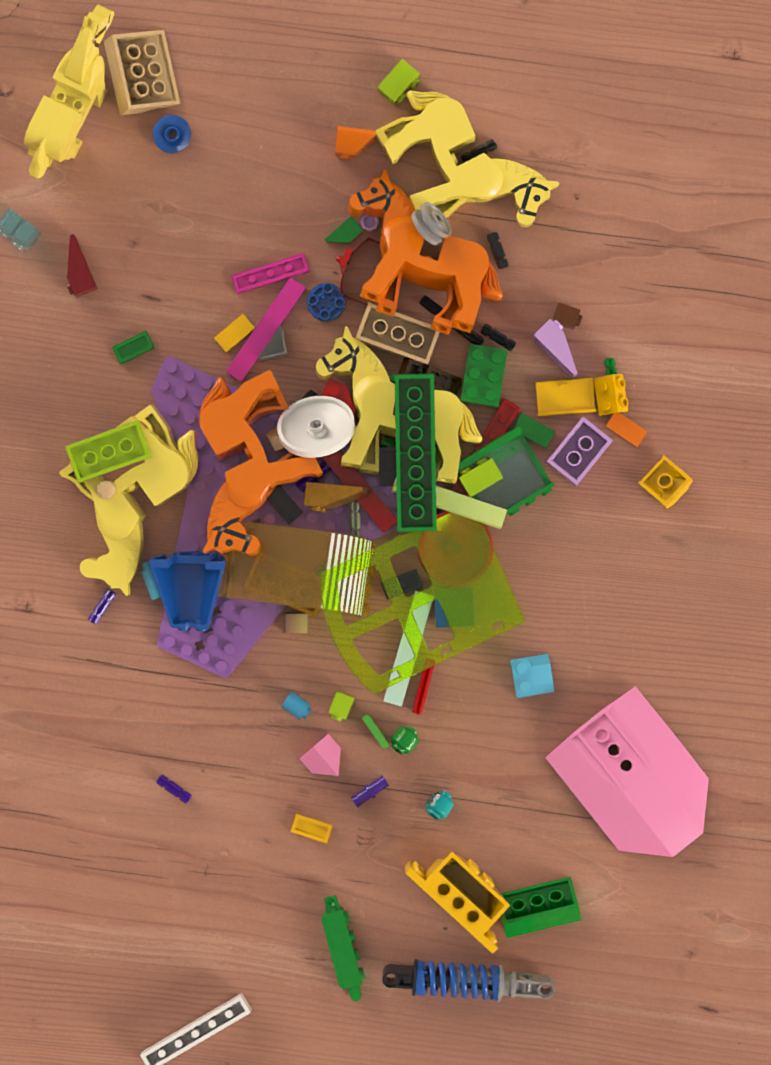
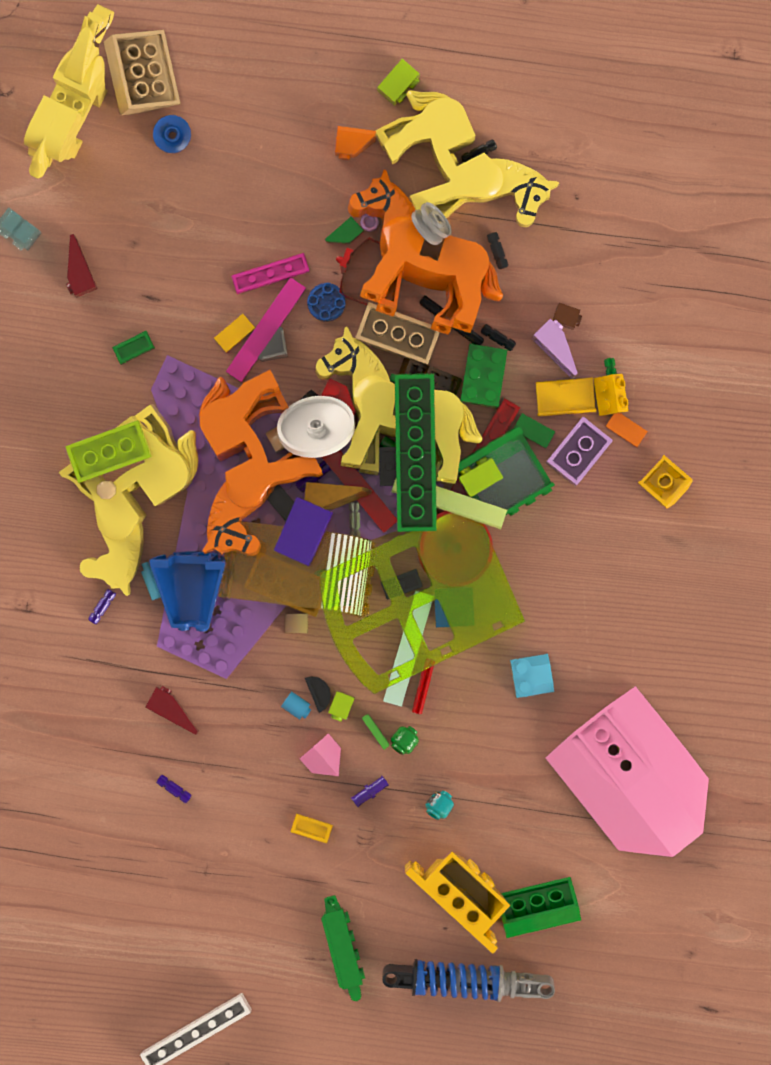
none -> dark red slope [145,685,199,735]
none -> dark purple tile [274,497,333,566]
none -> black tile [305,676,331,713]

